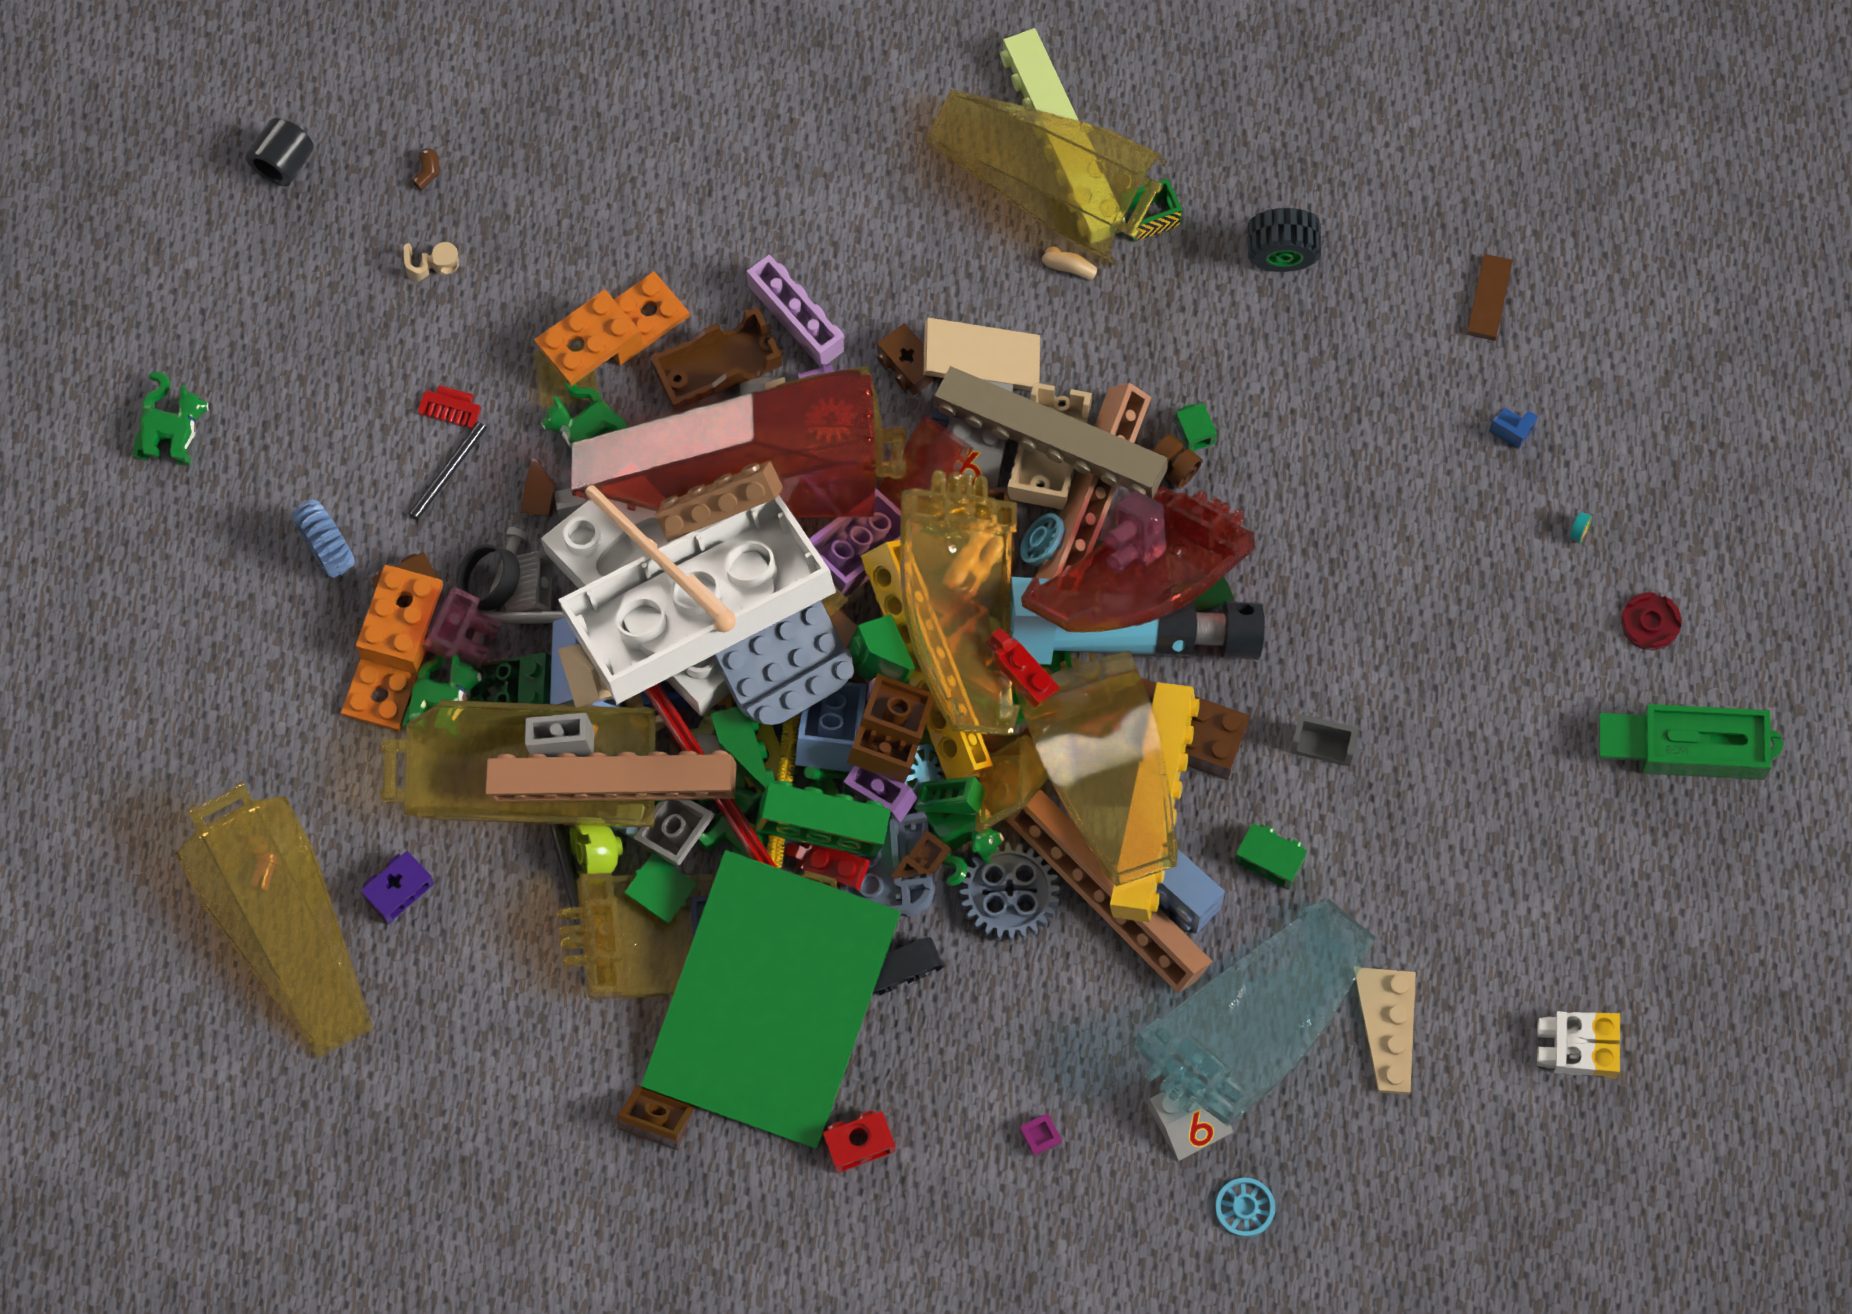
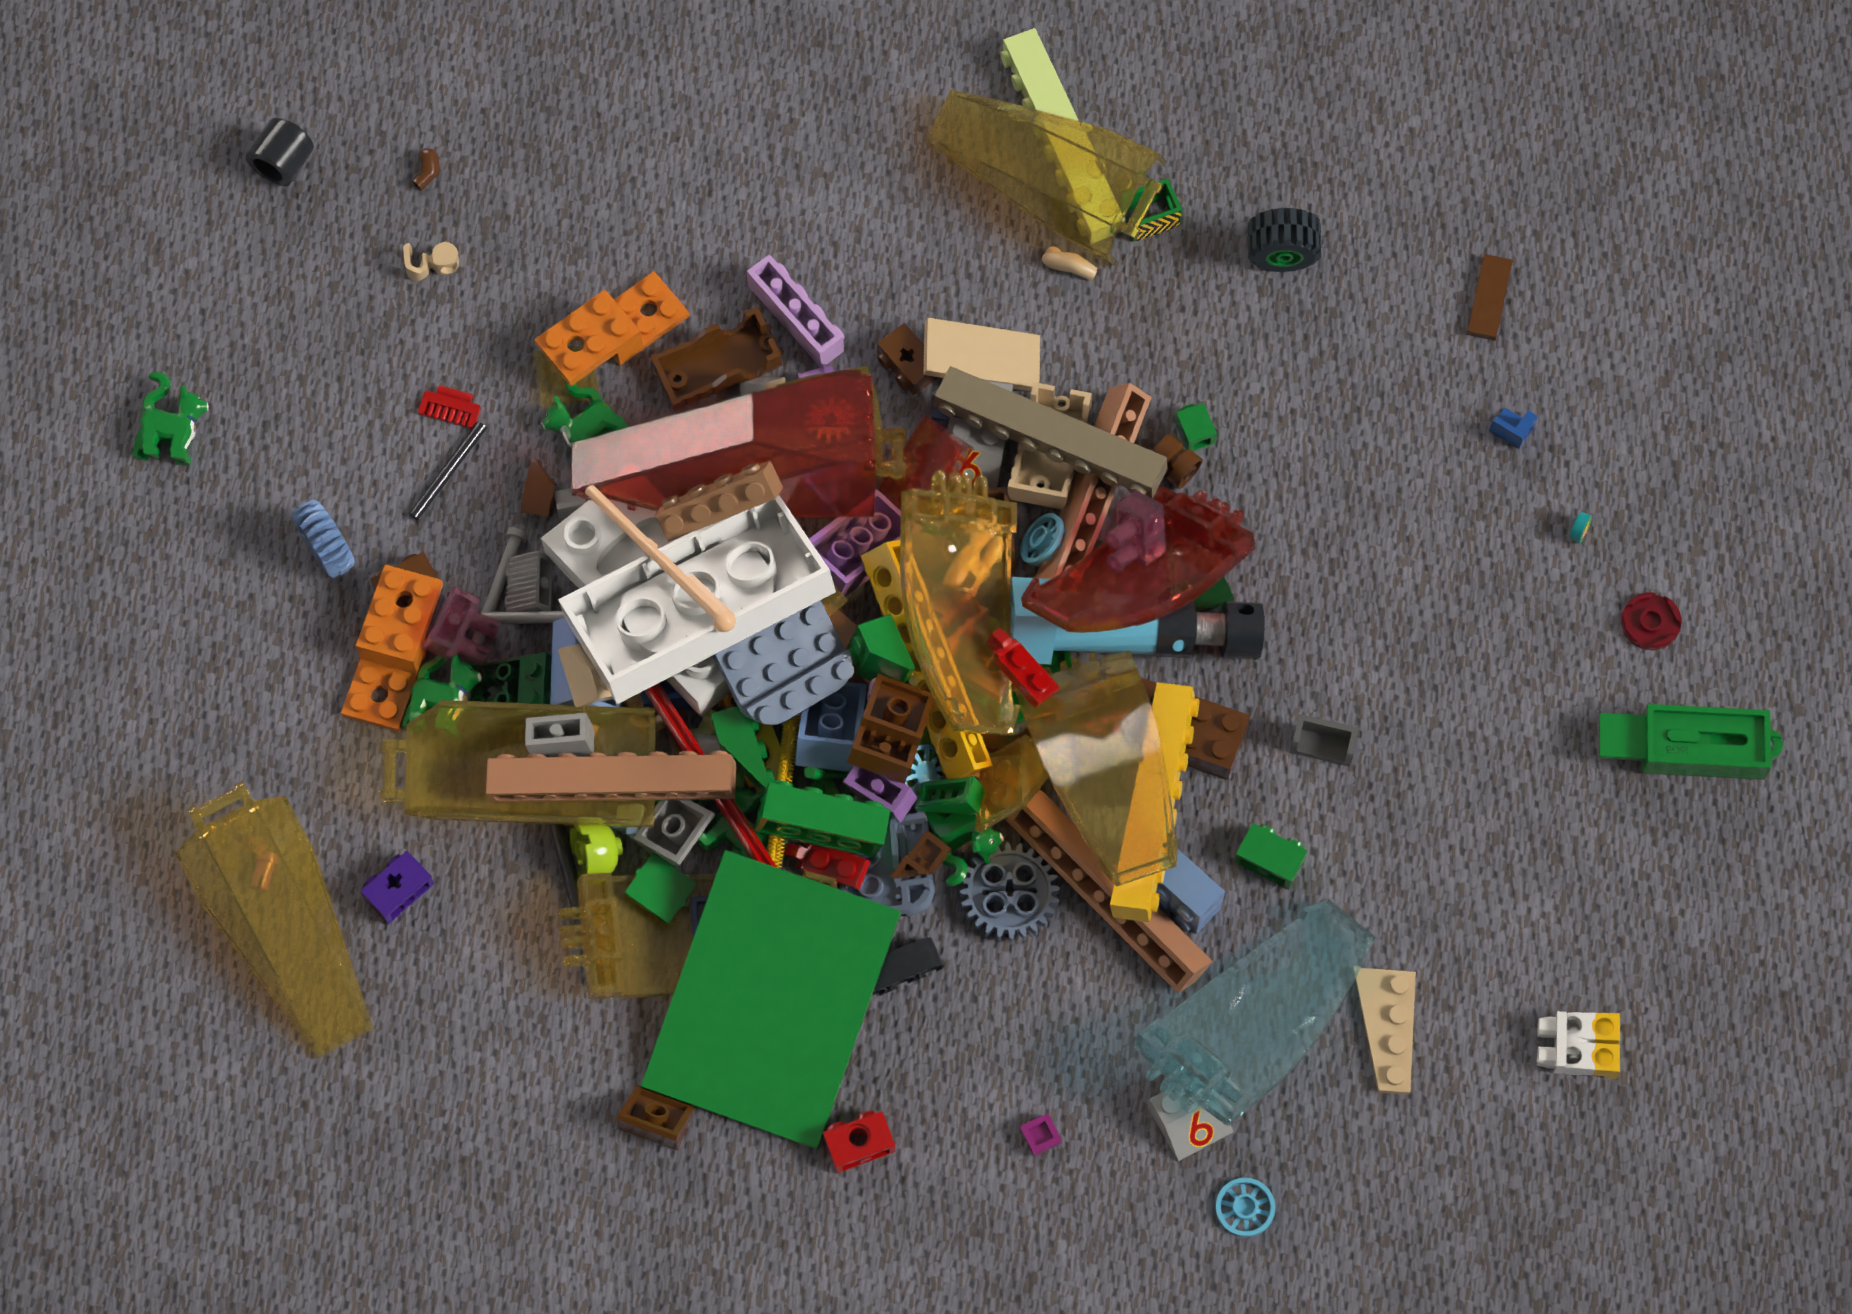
black tyre [456,544,520,611] -> none

